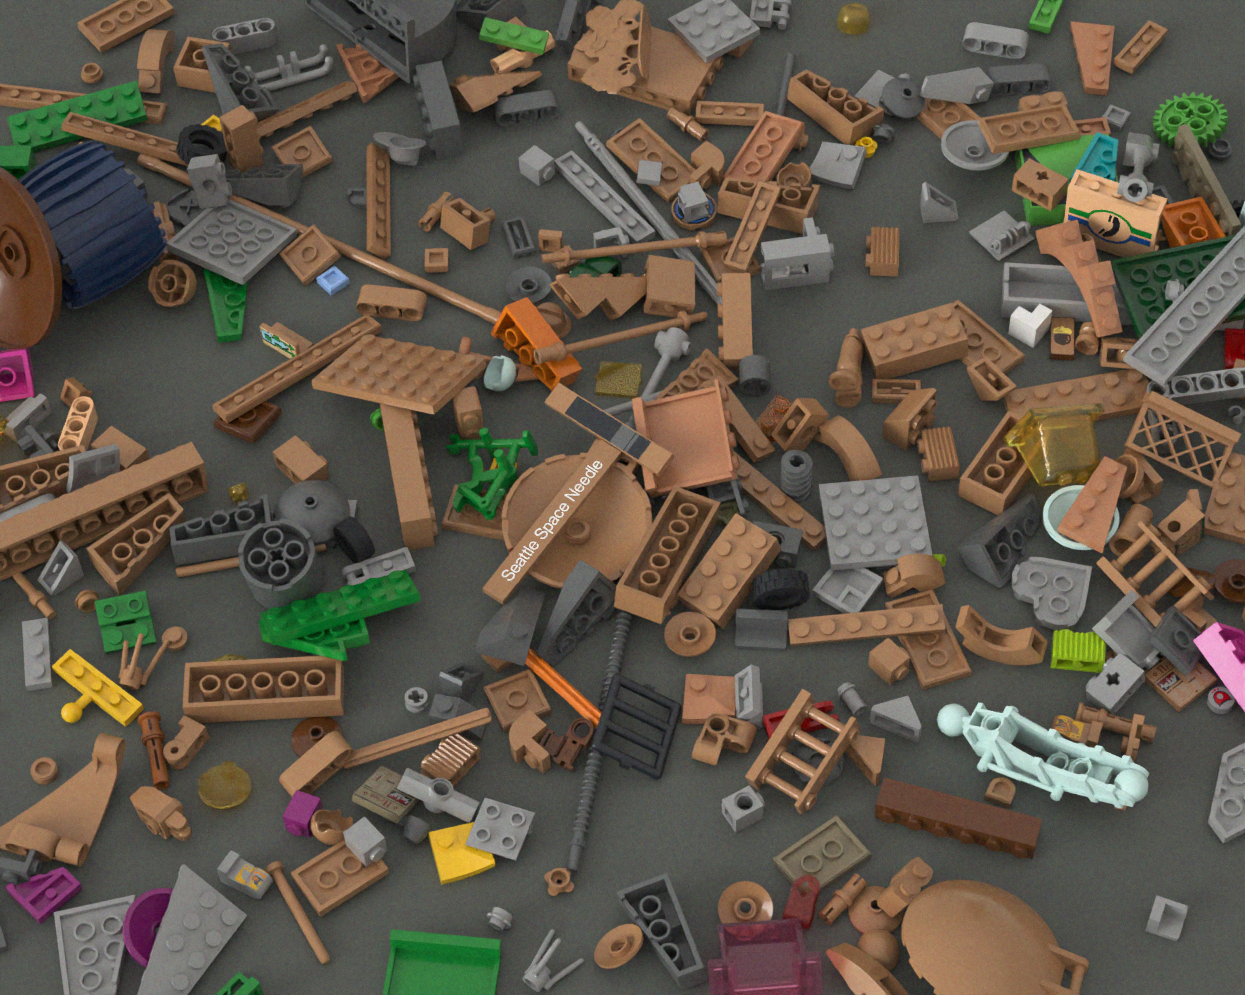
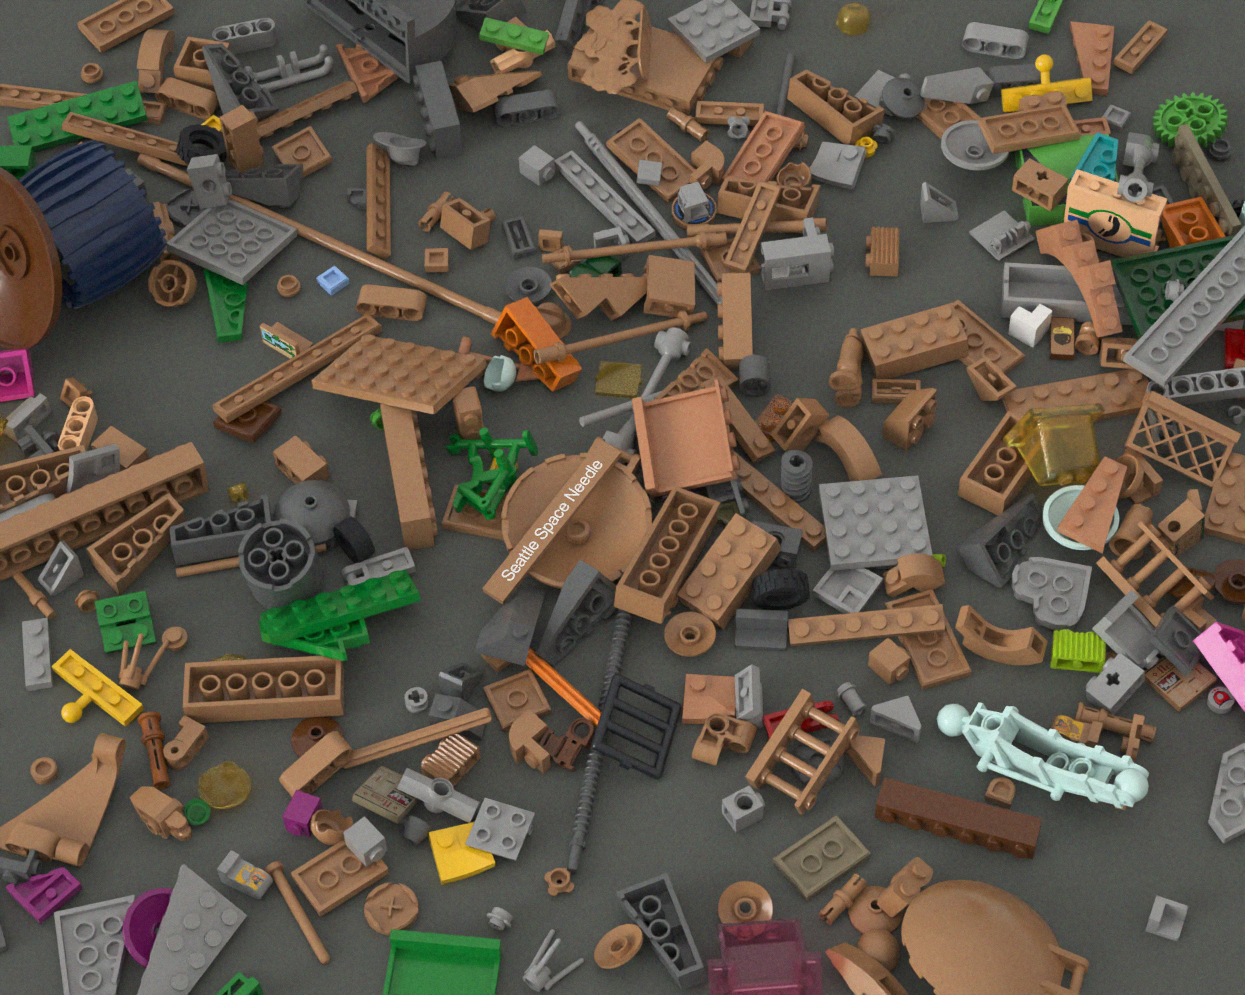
medium nougat plate [279,224,341,286] -> none
tile [544,383,674,477] -> none
clear red piece [782,875,820,931] -> none
medium nougat brick [917,426,960,482] -> none
none -> medium nougat beam [155,77,220,120]
none -> green plate [183,798,211,825]
none -> medium nougat plate [277,275,301,297]
none -> medium nougat tile [364,882,419,935]
none -> medium nougat piece [687,218,827,237]
none -> light grey plate [728,116,750,139]
none -> yellow plate [1001,54,1093,112]

